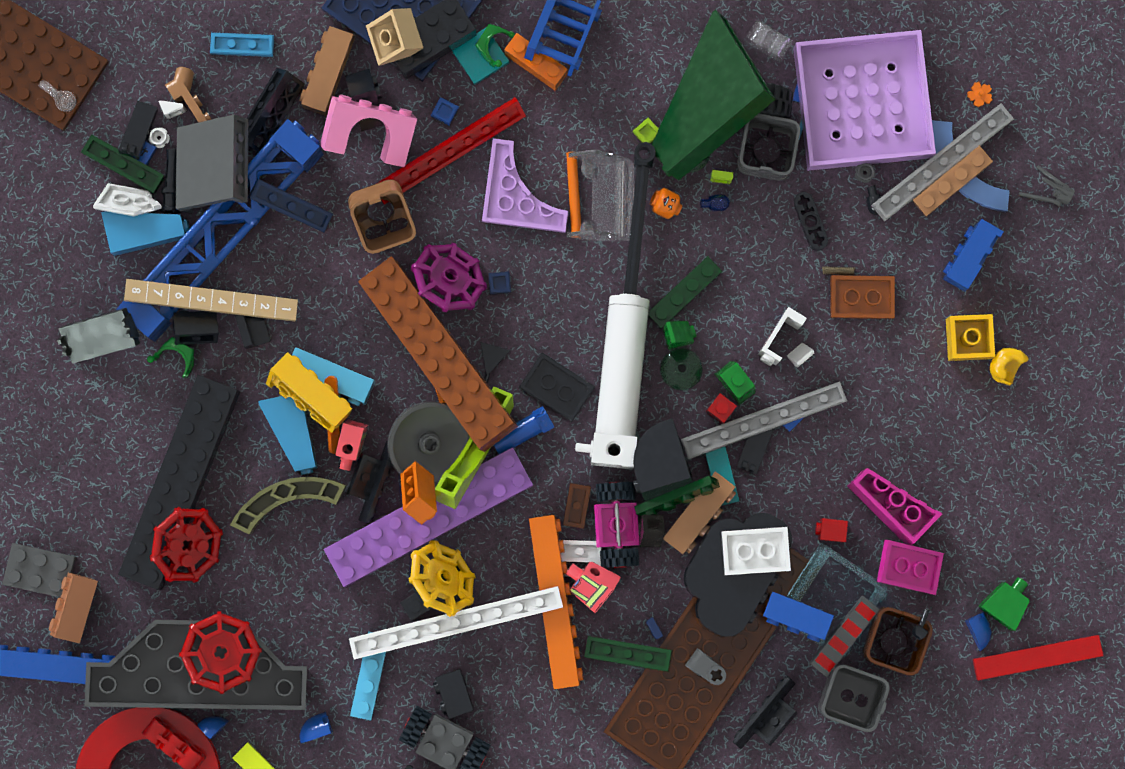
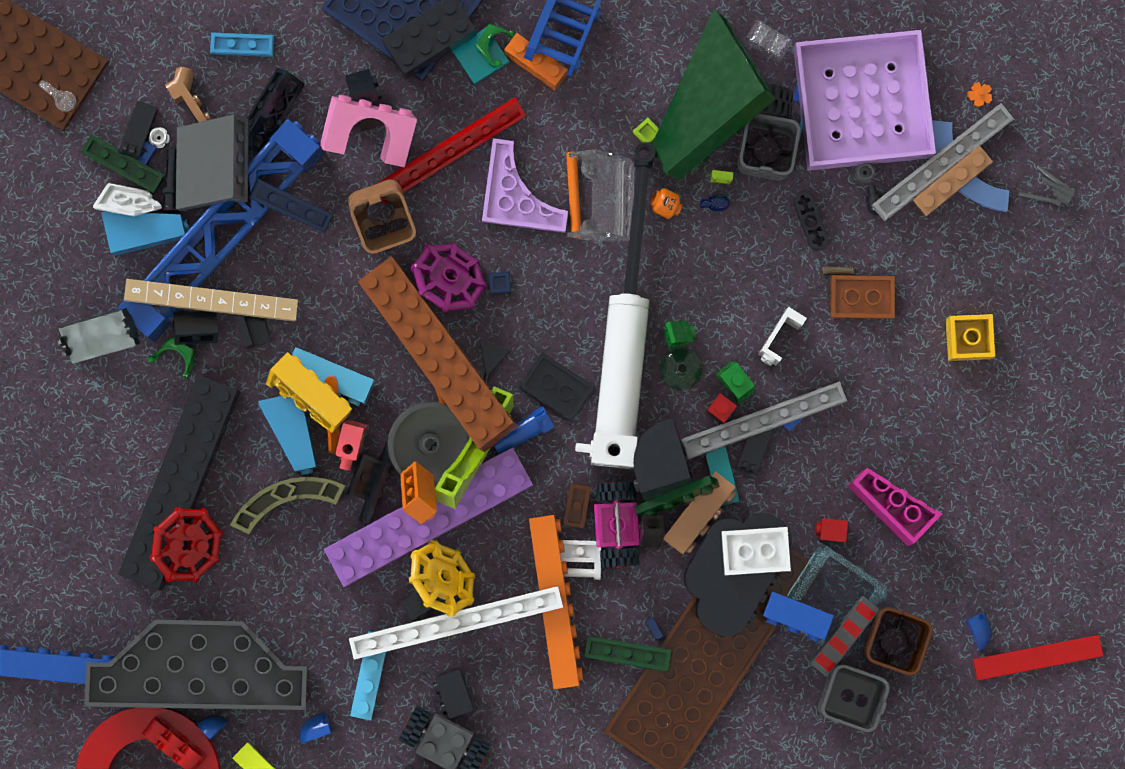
dark grey plate [2,543,76,597] -> none
nougat brick [49,572,98,643] -> none
white slope [159,101,187,119] -> none
red plate [179,611,262,694] -> none
medium nougat brick [300,26,355,116] -> none
tan slope [366,8,423,66] -> none
blue tile [431,97,459,126] -> none
coral torso [566,562,621,613] -> none
dark green plate [648,256,722,329] -> none
dark grey piece [685,648,726,685] -> none
black bracket [733,676,798,749] -> none
white slope [787,343,814,367] -> none
dark pink plate [877,540,944,595] -> none
black hand [912,609,930,640] -> none
blue wedge [943,219,1004,292] -> none
green torso [978,577,1030,631] -> none
yellow hair [989,348,1028,386] -> none

